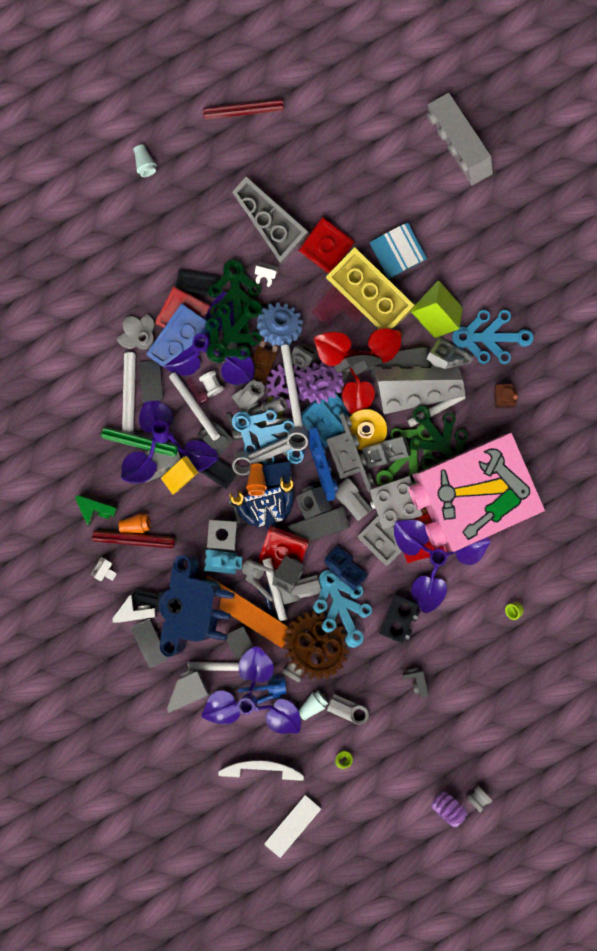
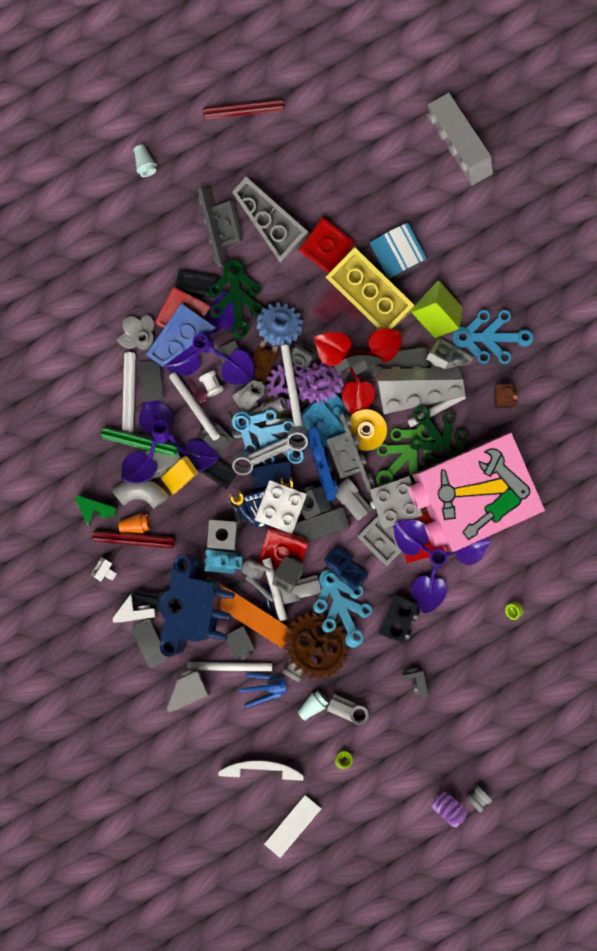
dark purple plant [201,646,301,734] -> none
dark green plant [205,300,262,363] -> none
orange cone [246,463,267,496] -> none
white tile [254,262,279,287] -> none
dark grey slope [362,435,411,468] -> none
none -> light grey cylinder [111,480,170,509]
none -> dark grey bracket [198,187,243,268]
none -> white hinge [255,480,307,534]

